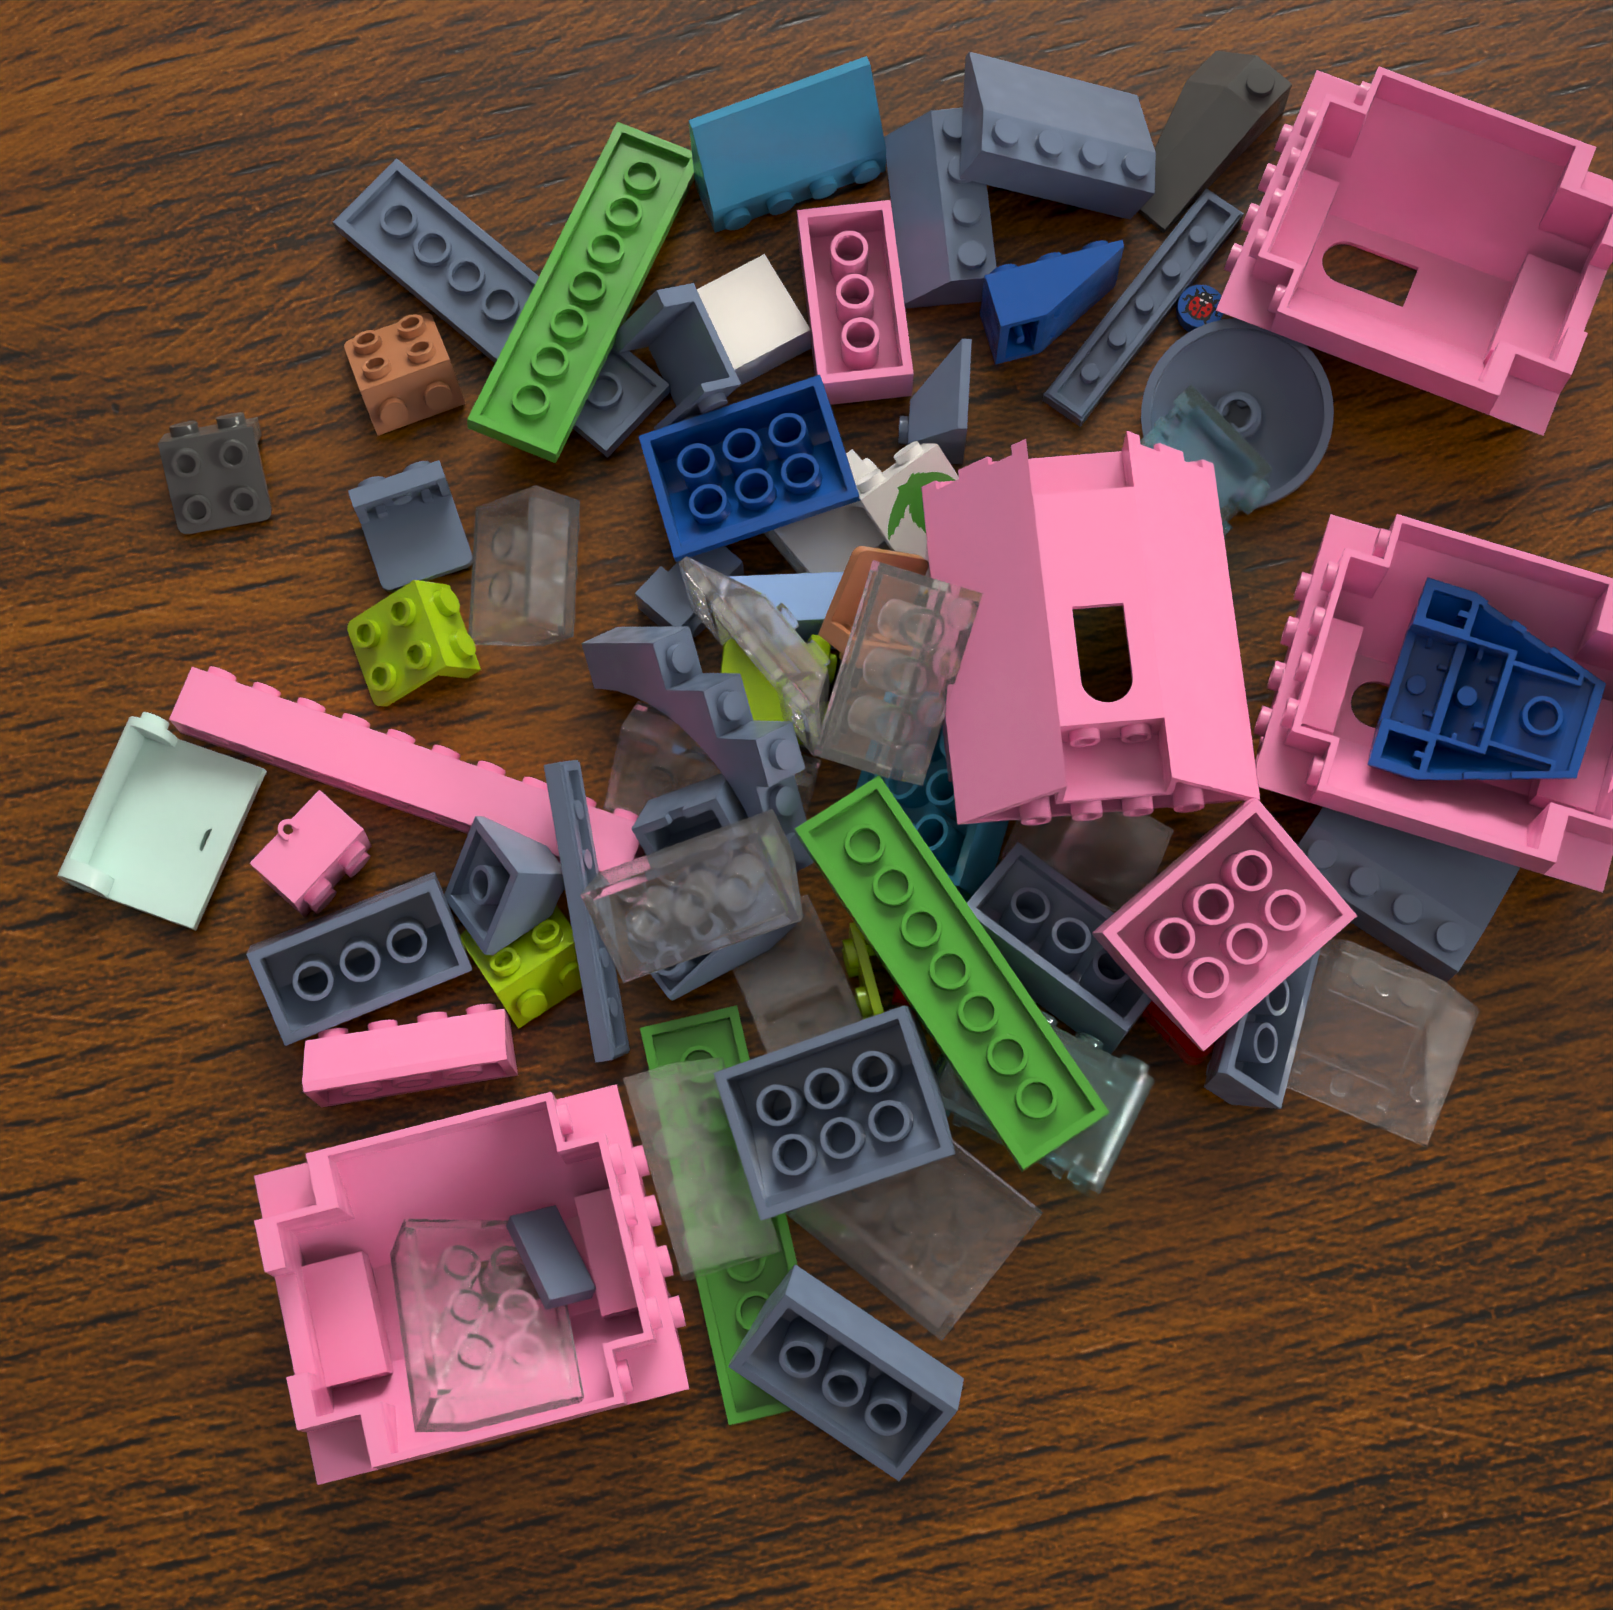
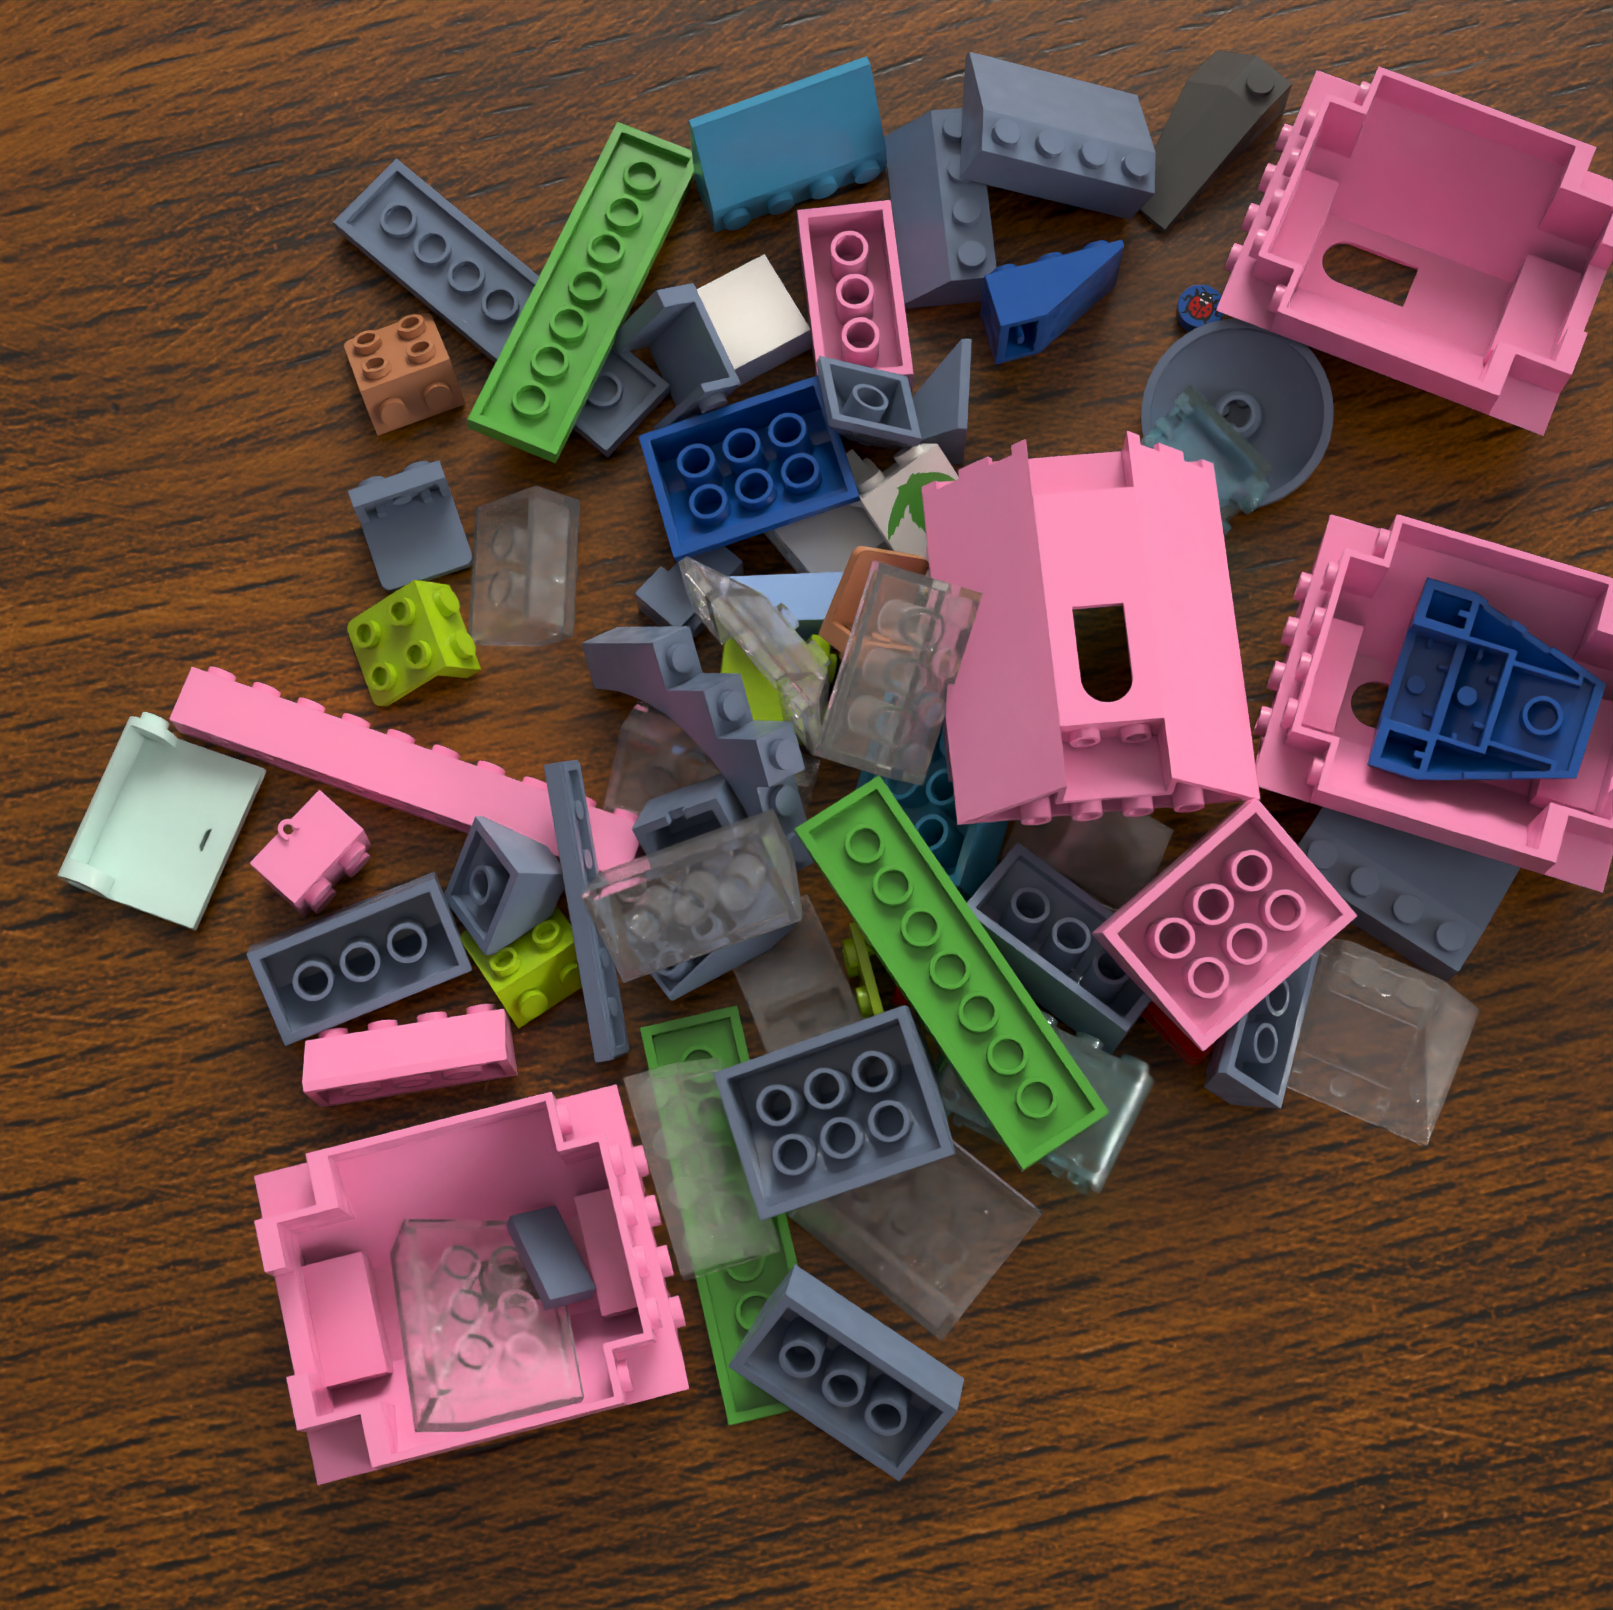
dark grey bracket [158,412,272,534] -> none
sand blue tile [1042,188,1244,427] -> none
none -> sand blue slope [816,356,922,450]

